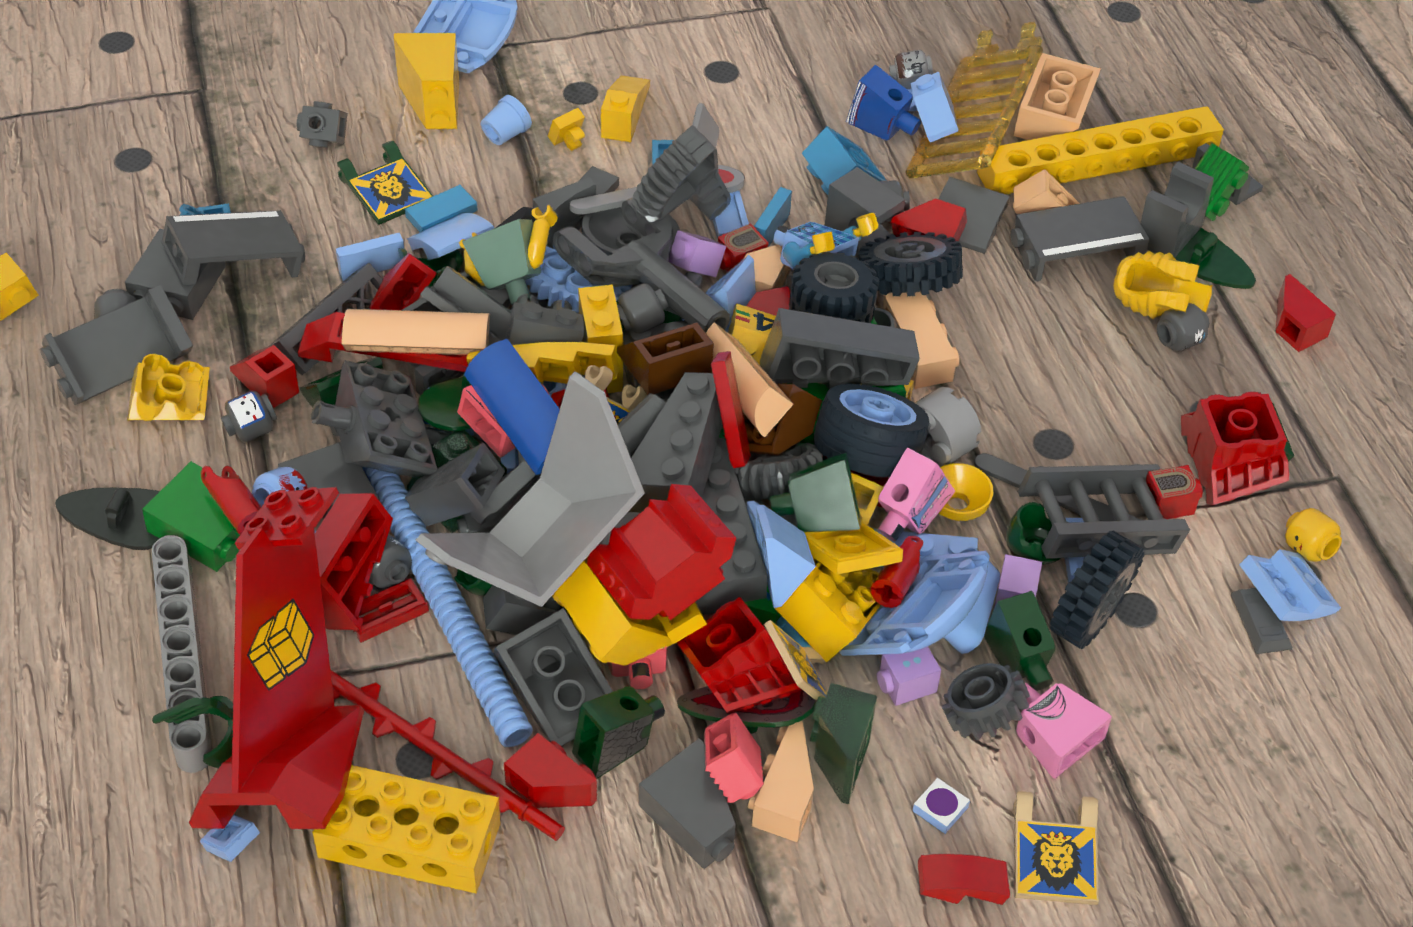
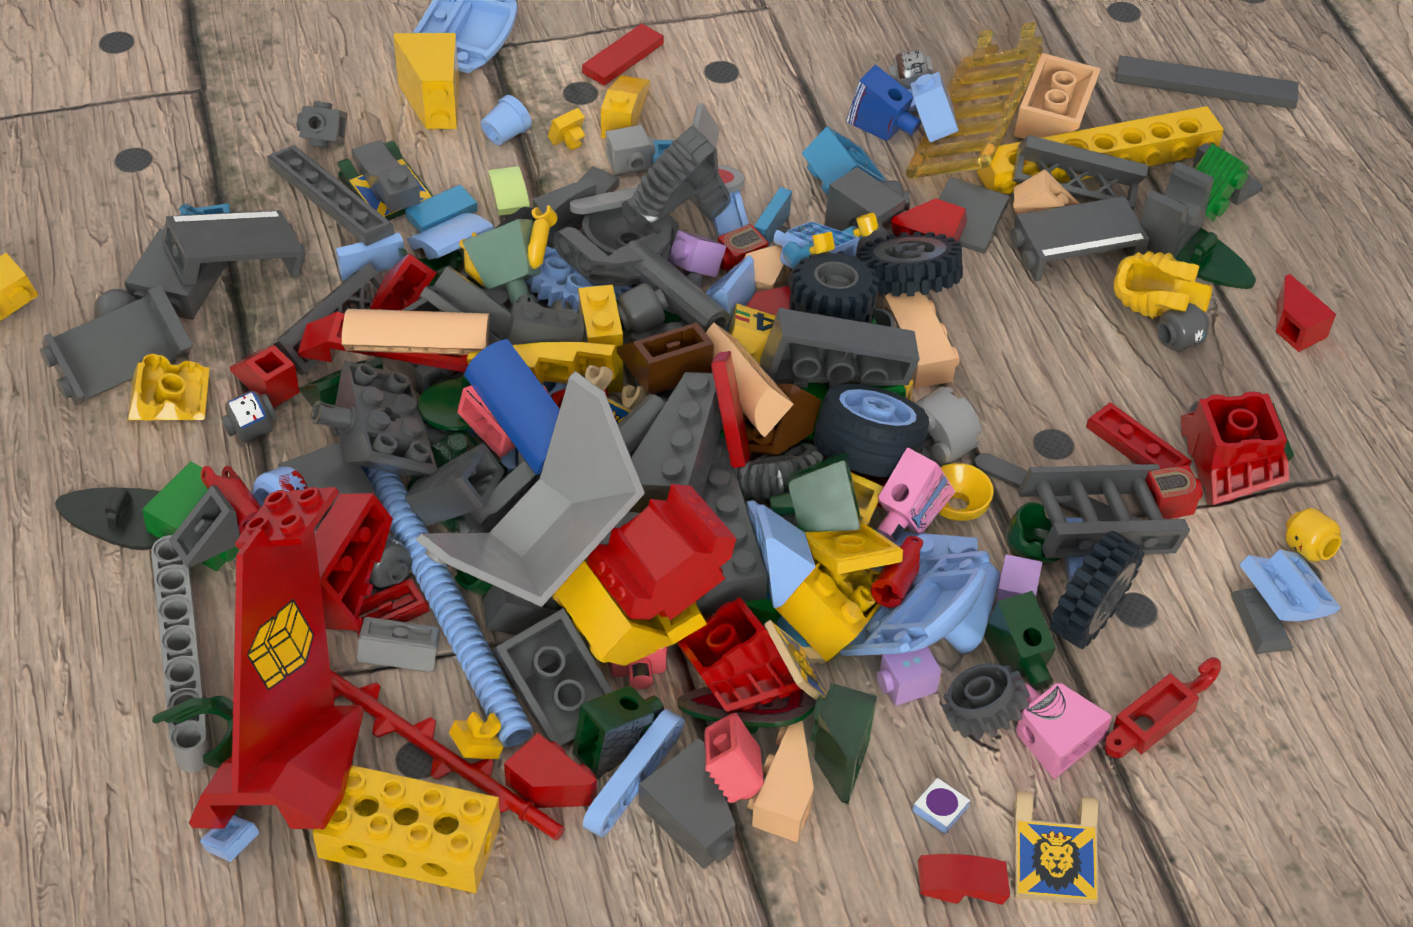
none -> dark grey slope [169,485,239,567]
none -> dark grey tile [267,145,395,246]
none -> dark grey slope [352,140,420,213]
none -> light grey slope [357,617,440,672]
none -> yellow tile [449,712,504,760]
none -> yellowish green slope [488,166,530,216]
none -> red tile [582,23,664,86]
none -> light blue beam [583,709,685,837]
none -> light grey brick [606,125,655,175]
none -> dark grey fence [1012,135,1148,210]
none -> red tile [1086,402,1192,469]
none -> red piece [1104,657,1222,758]
none -> dark grey tile [1116,55,1298,109]

